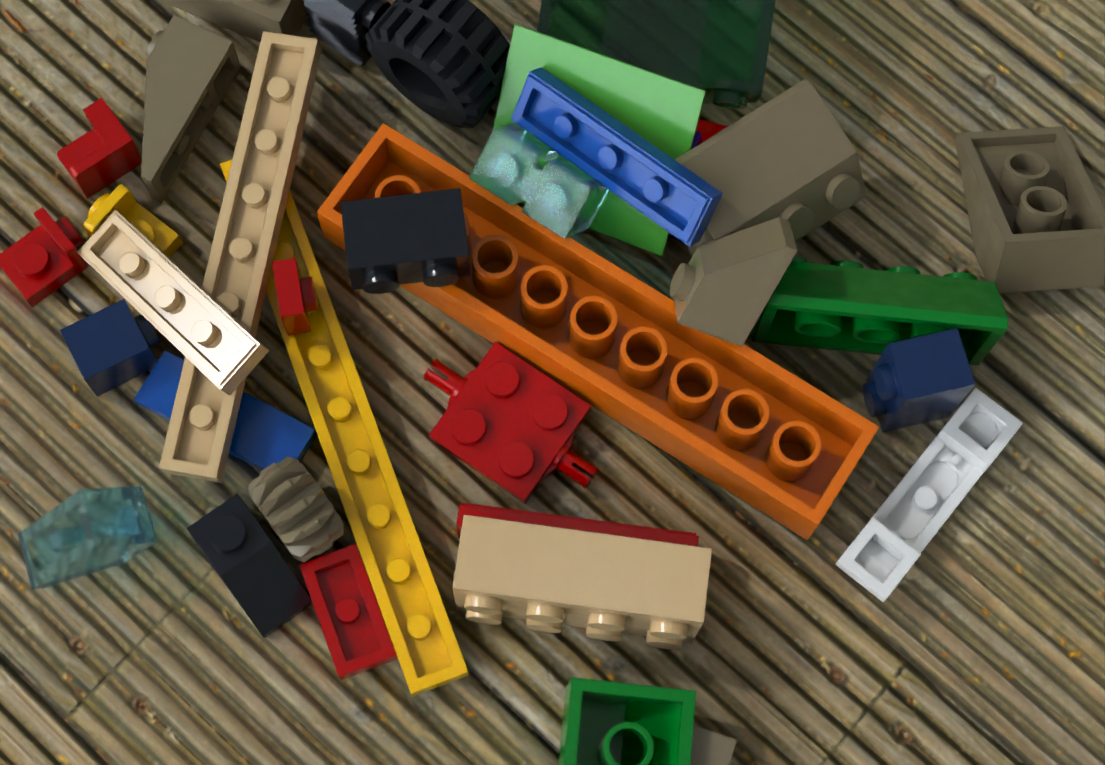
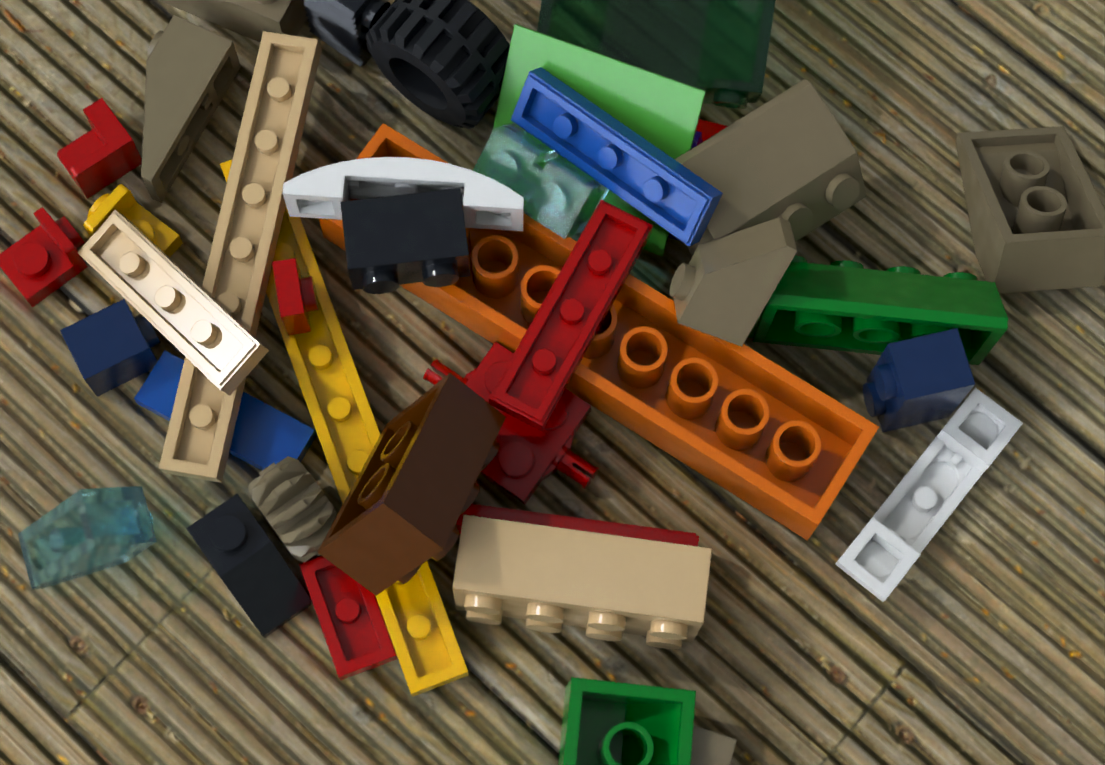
none -> white slope [282,157,524,231]
none -> reddish brown brick [318,373,506,595]
none -> red tile [489,200,653,431]

